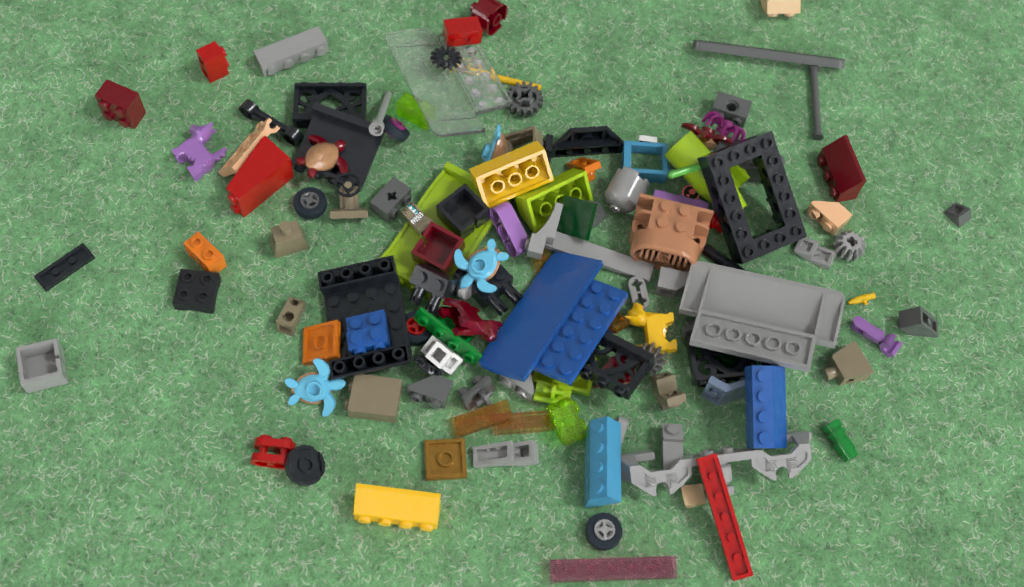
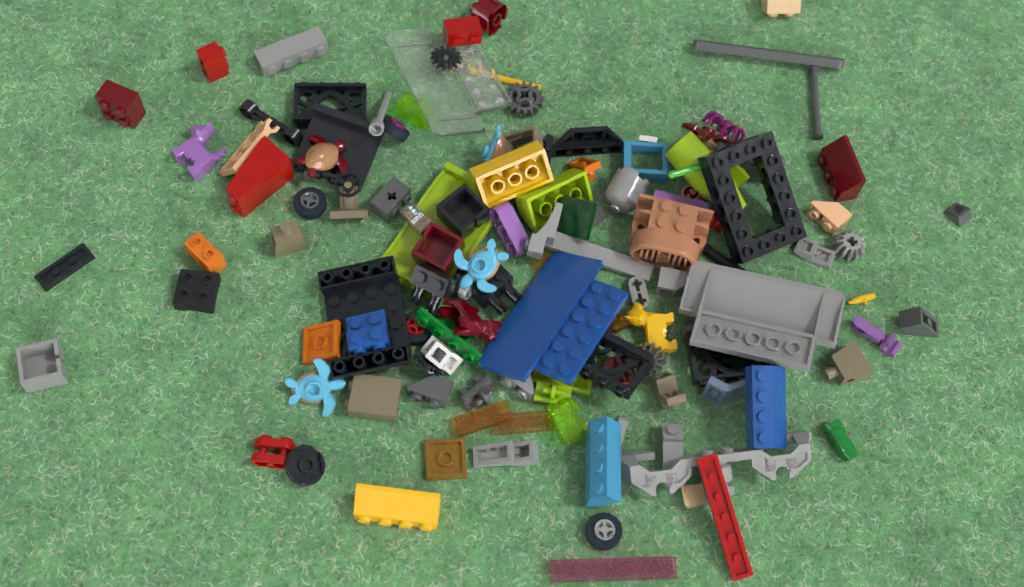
dark tan leg [276,296,306,337] -> none
dark grey brick [712,91,752,128] -> none

